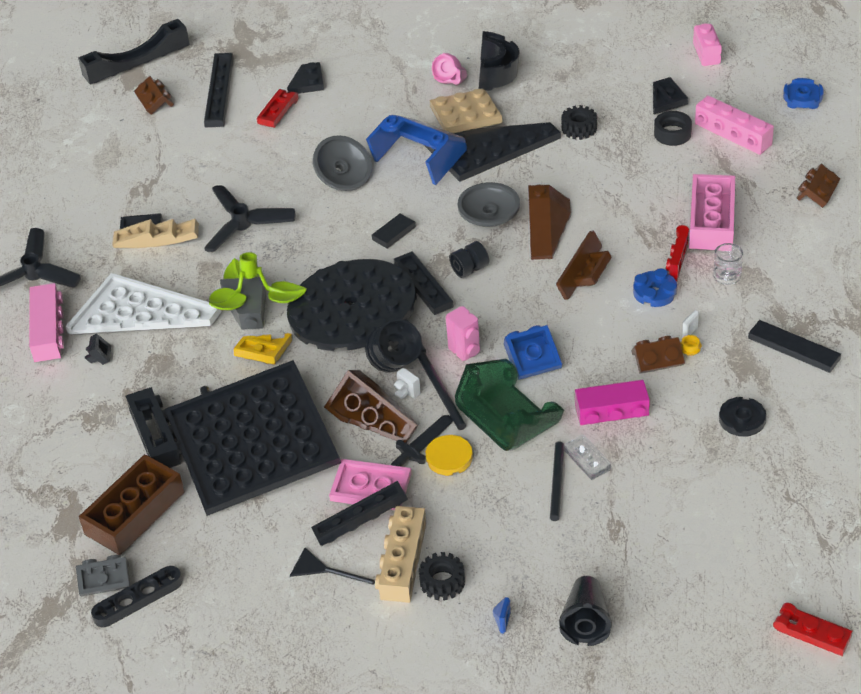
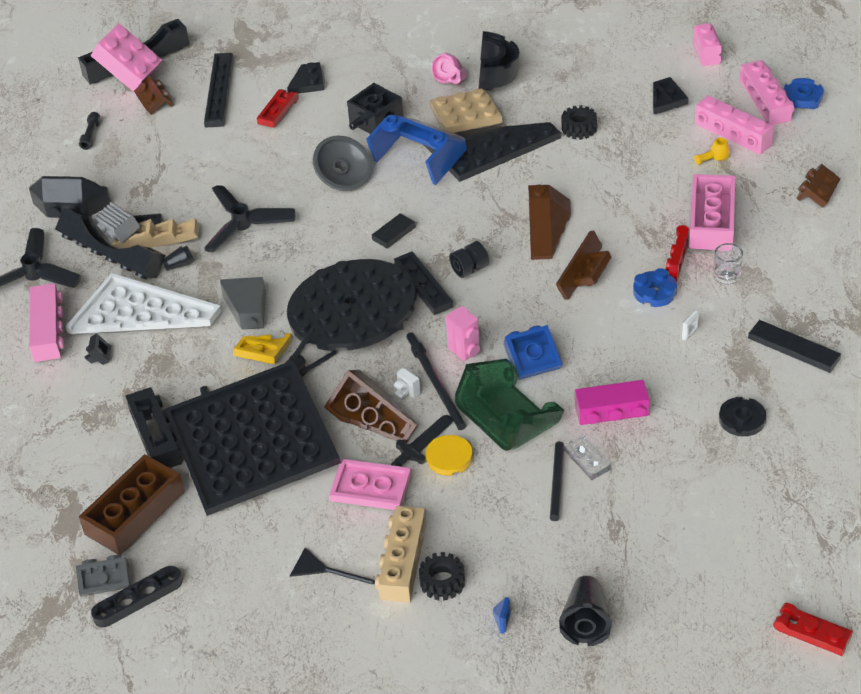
lime plant [209,252,307,310] -> none
black plate [311,481,408,546] -> none
black wheel [365,319,422,373] -> none
dark grey dish [457,182,520,227] -> none
reddish brown bracket [631,336,685,374] -> none
black tyre [654,111,692,146] -> none
yellow plate [680,335,702,356] -> none
none -> black wedge [29,176,111,218]
none -> black arch [55,207,166,280]
none -> black bar [79,112,101,150]
none -> bright pink brick [91,23,162,93]
none -> light grey brick [94,202,141,243]
none -> black cone [163,245,194,271]
none -> black plant [285,327,337,376]
none -> black piece [347,83,404,134]
none -> yellow bar [694,138,730,165]
none -> bright pink brick [740,60,794,125]

